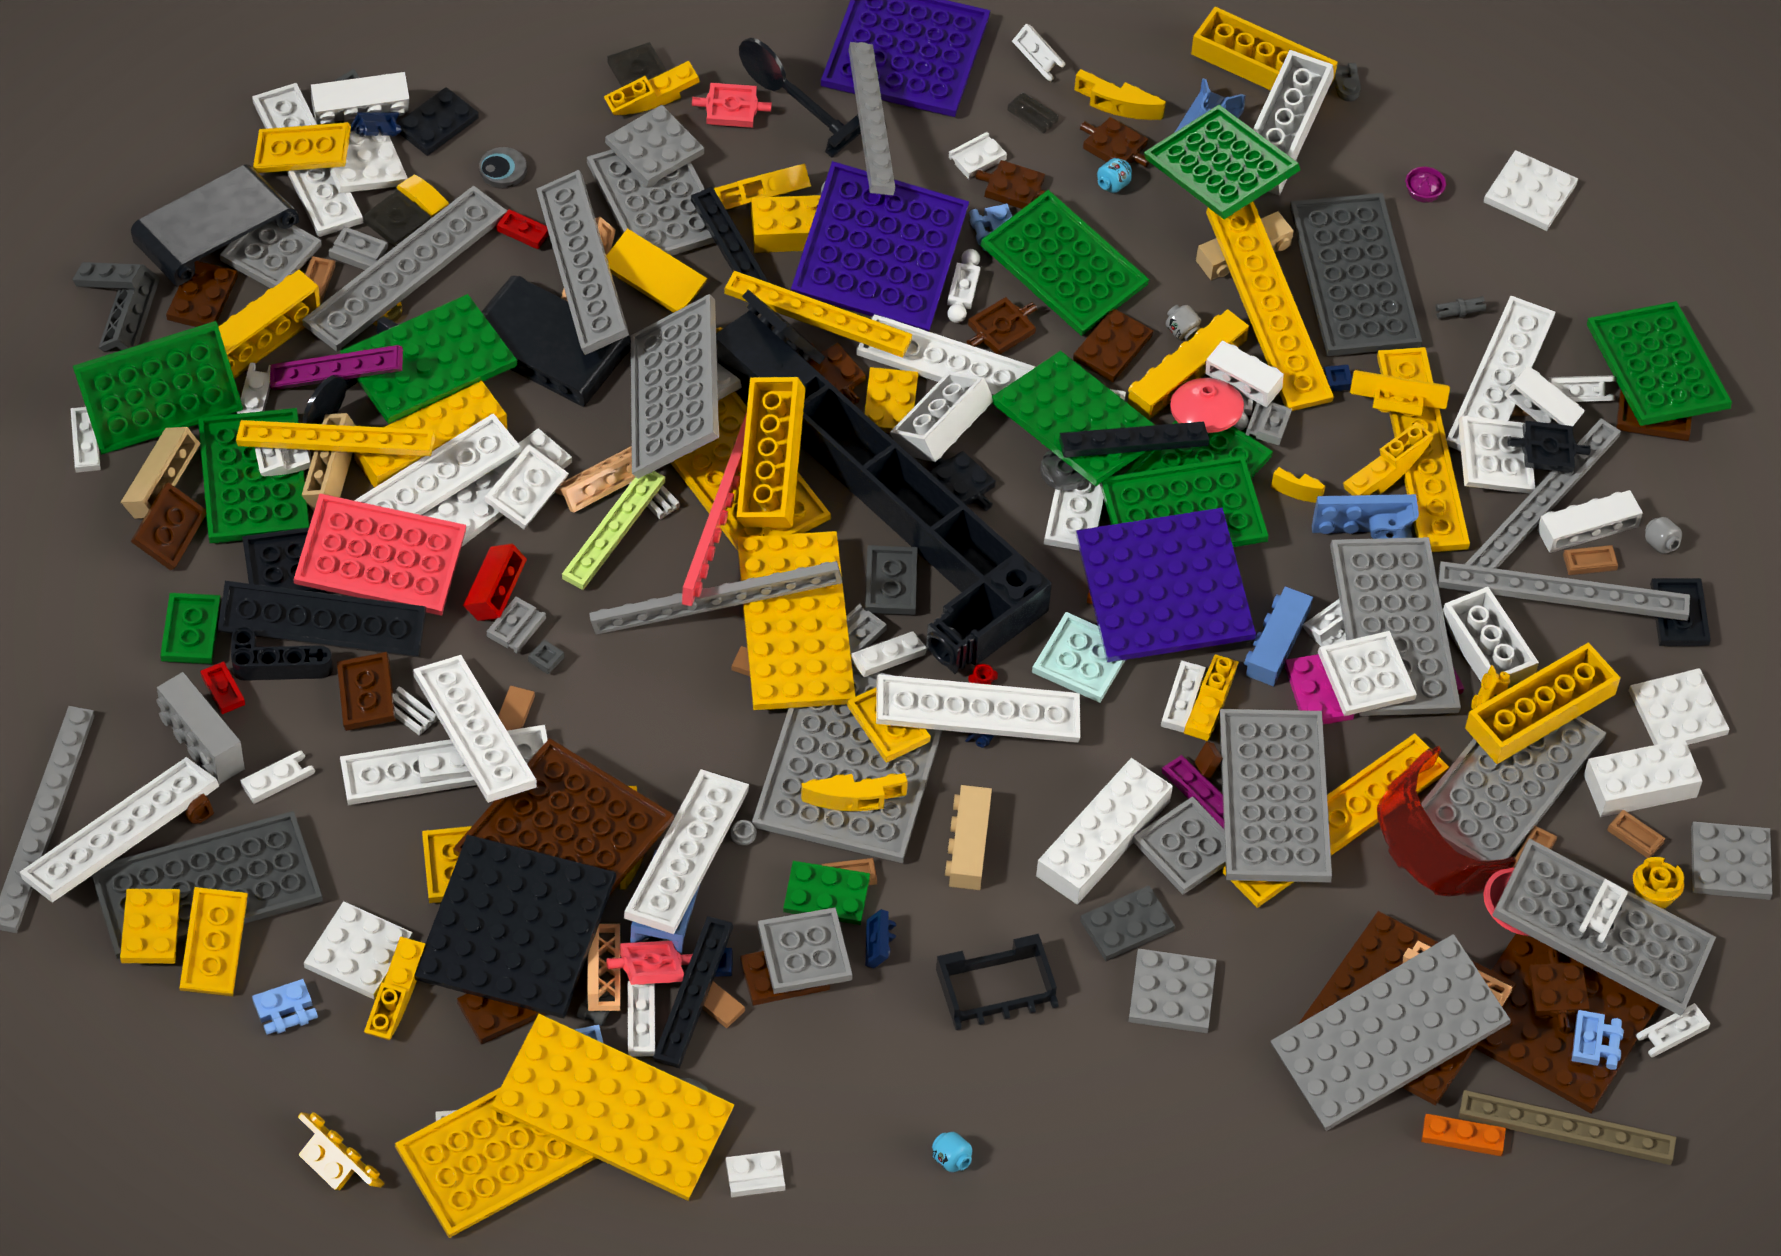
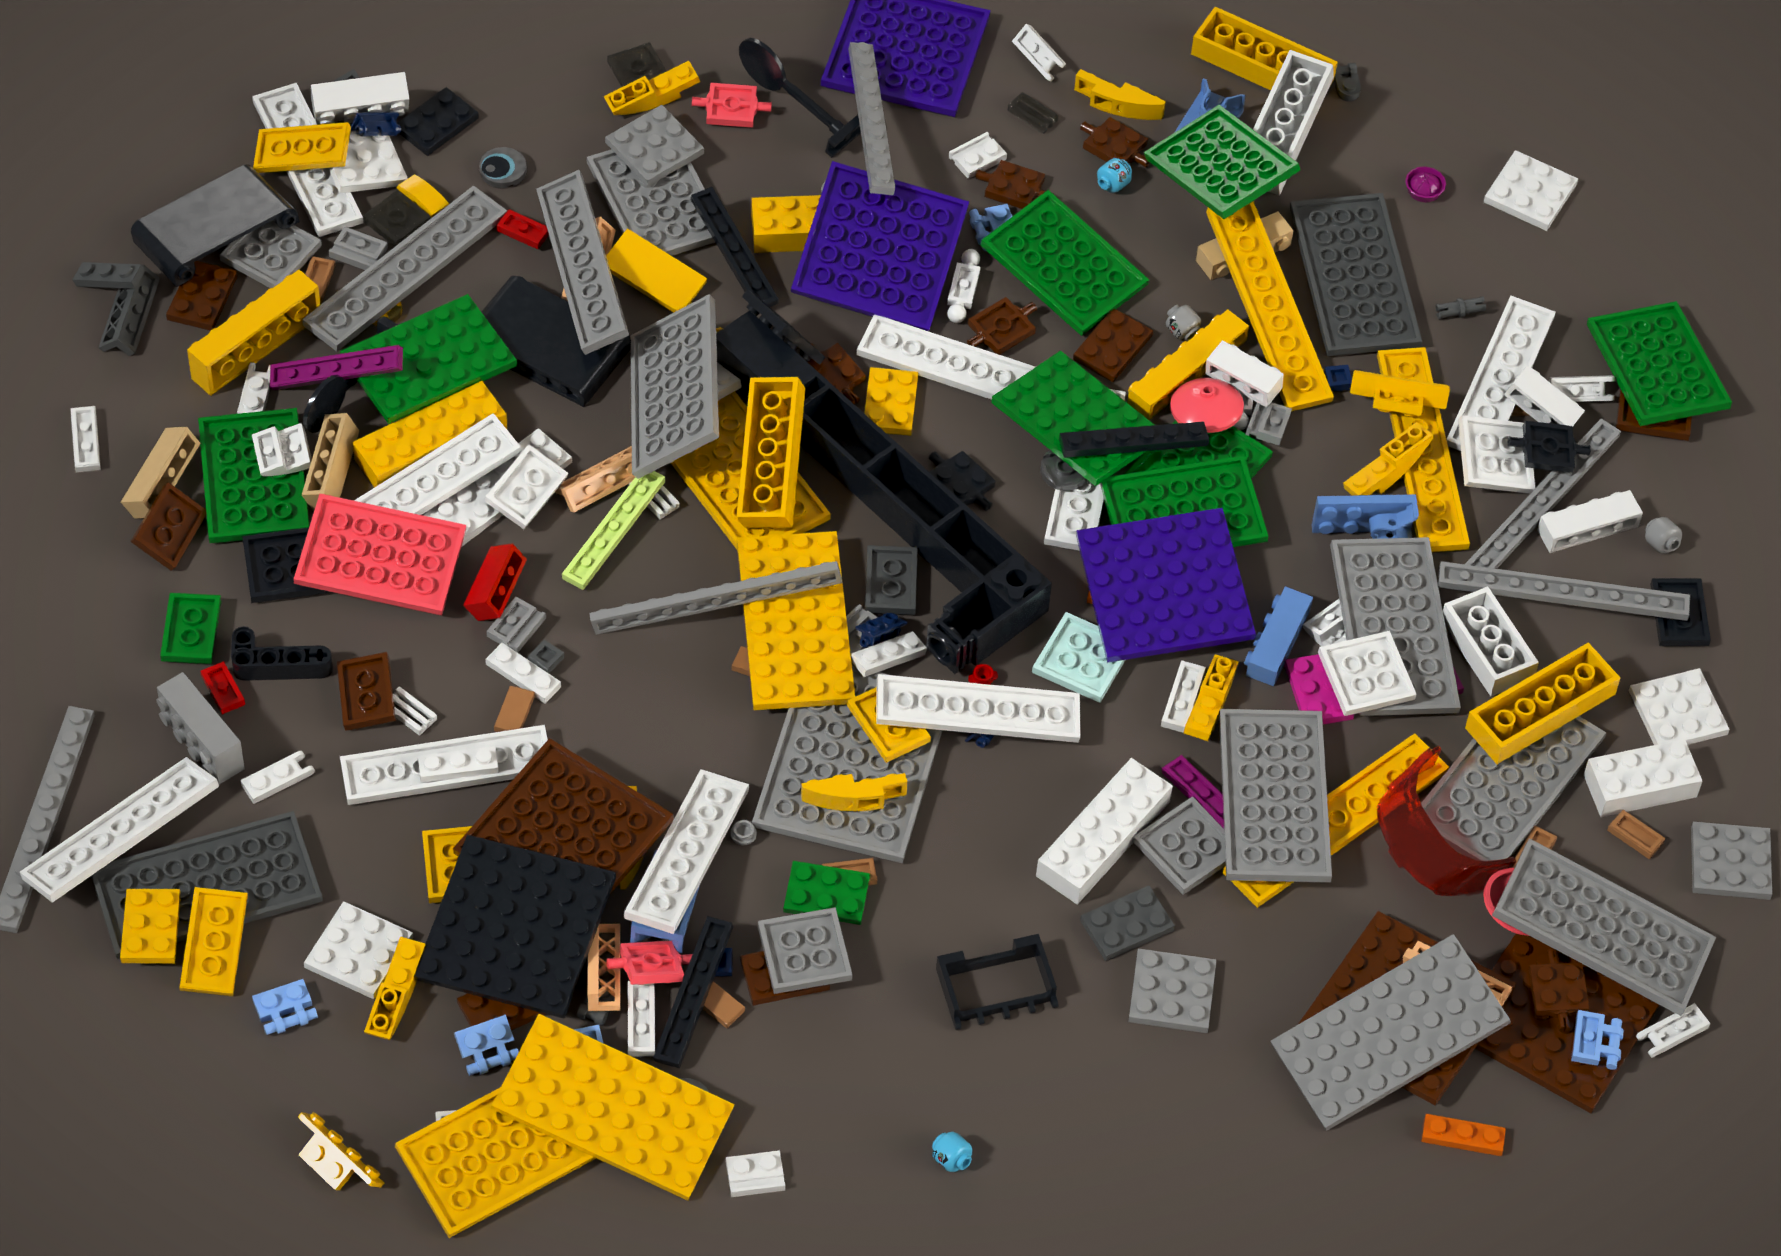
green plate [73,321,243,455] -> none
reddish brown tile [185,793,214,824] -> none
black plate [218,581,427,657] -> none
yellow plate [236,420,436,456] -> none
white plate [413,655,537,803] -> none
coral plate [682,412,747,606] -> none
yellow slope [714,164,811,210] -> none
yellow plate [724,271,912,358] -> none
dark blue plate [865,909,896,968] -> none
white brick [890,371,993,462] -> none
tan brick [945,785,992,890] -> none
reddish brown tile [1194,741,1223,778] -> none
yellow slope [1271,467,1325,503] -> none
dark tan plate [1458,1090,1676,1165] -> none
yellow hinge [1471,665,1511,709] -> none
medium nougat tile [1563,545,1618,575] -> none
white hinge [1579,879,1628,943] -> none
yellow cone [1633,857,1684,909] -> none
none -> light blue plate [454,1015,519,1076]
none -> white plate [486,643,561,704]
none -> dark blue hinge [855,613,908,648]

